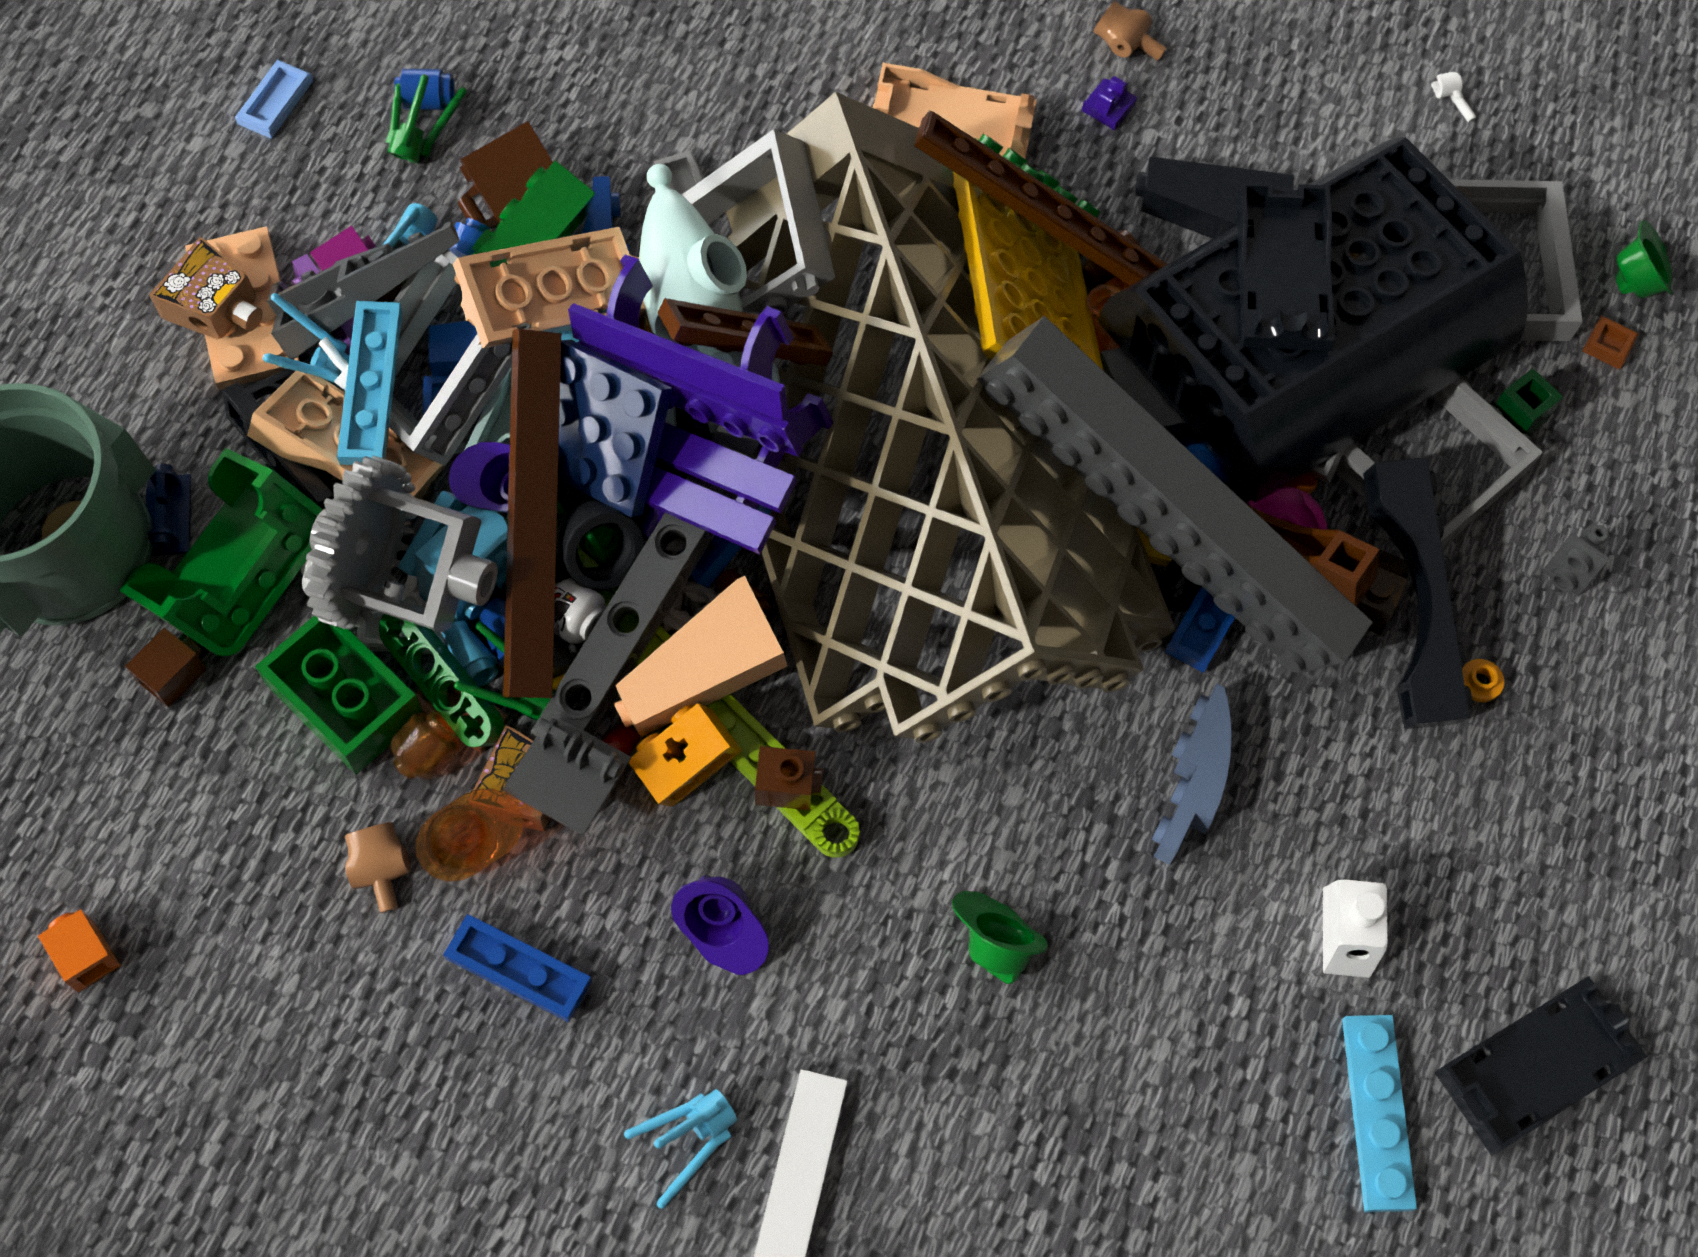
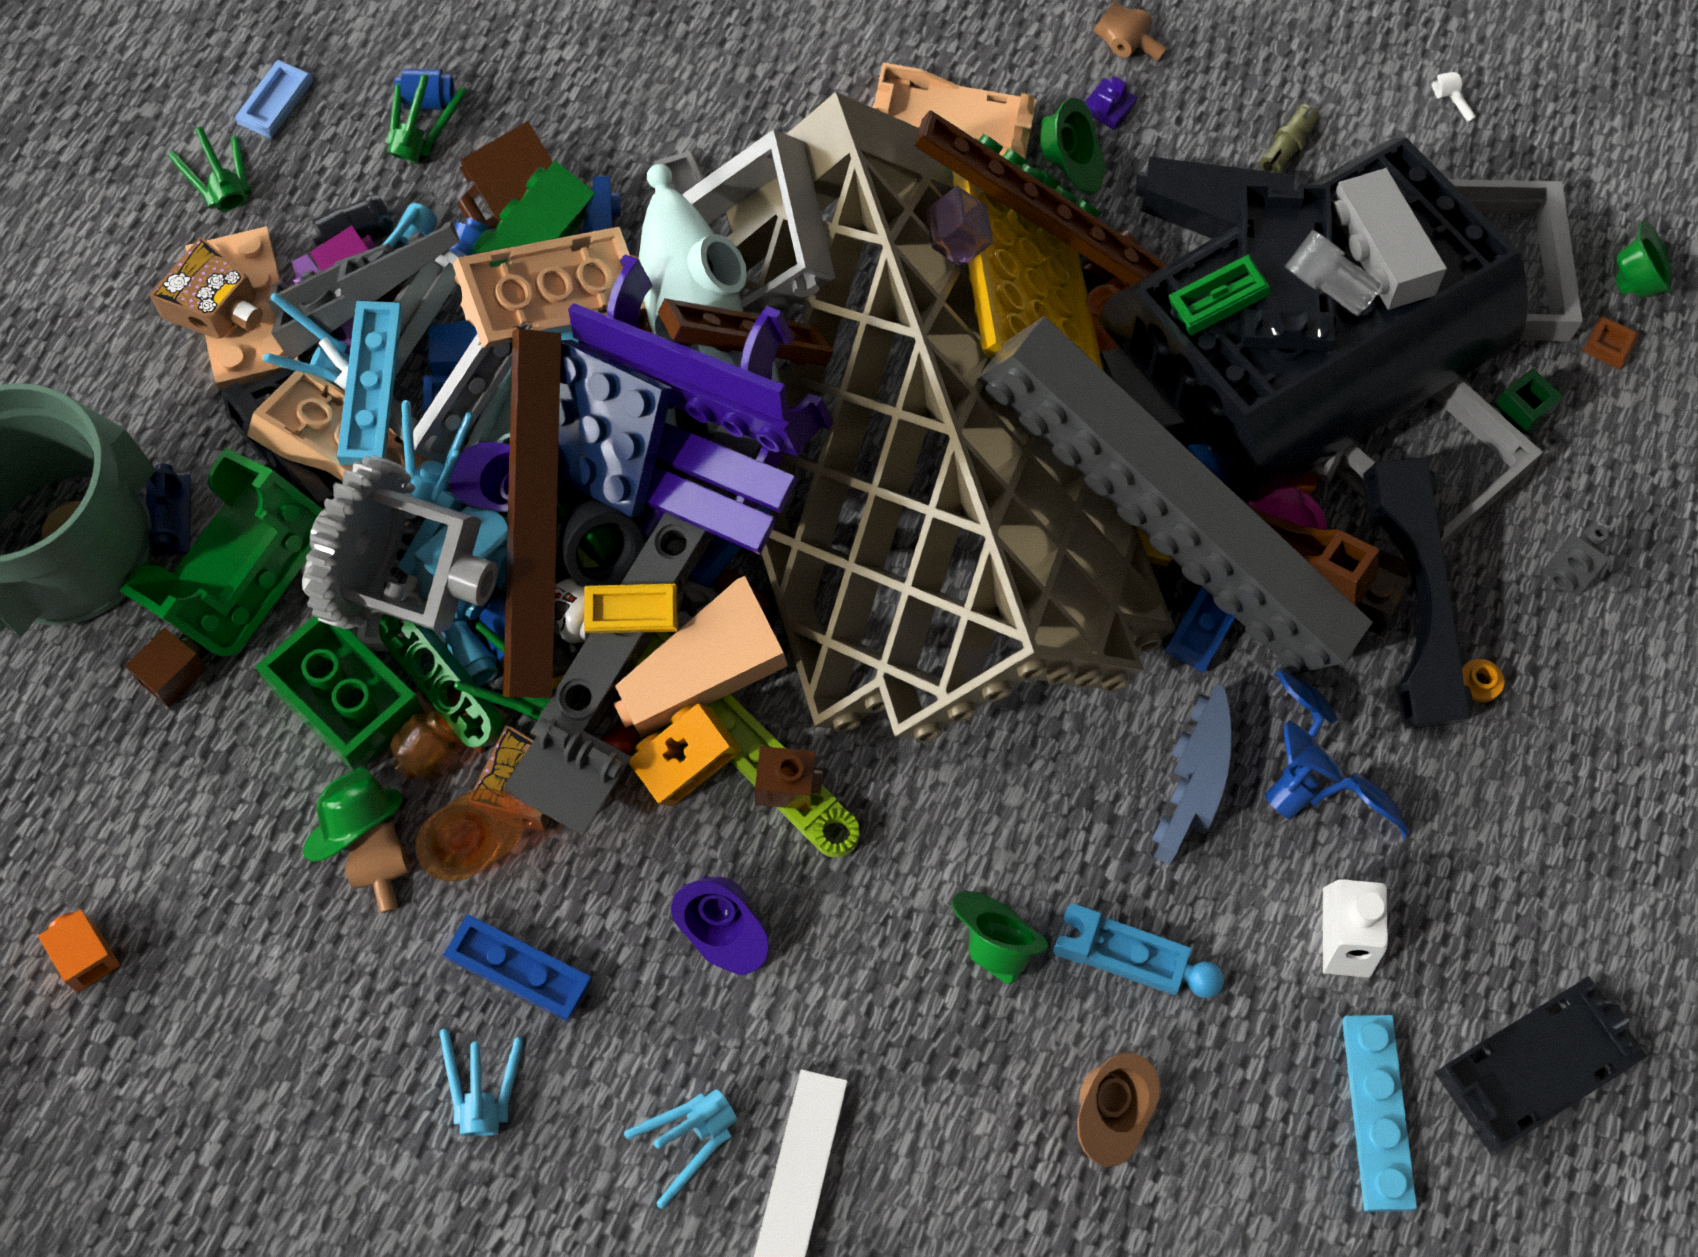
none -> green plant [169,126,252,212]
none -> green piece [303,767,402,862]
none -> black piece [312,193,393,247]
none -> medium azure plant [402,400,474,503]
none -> medium azure plant [440,1028,523,1136]
none -> yellow tile [584,584,678,634]
none -> brick [926,186,993,267]
none -> green piece [1040,98,1106,194]
none -> dark azure plate [1052,904,1224,998]
none -> medium nougat piece [1077,1053,1160,1167]
none -> green tile [1168,254,1271,336]
none -> olive pin [1259,104,1320,173]
none -> blue plant [1265,668,1410,839]
none -> clear piece [1285,230,1381,316]
none -> light grey brick [1331,168,1447,310]

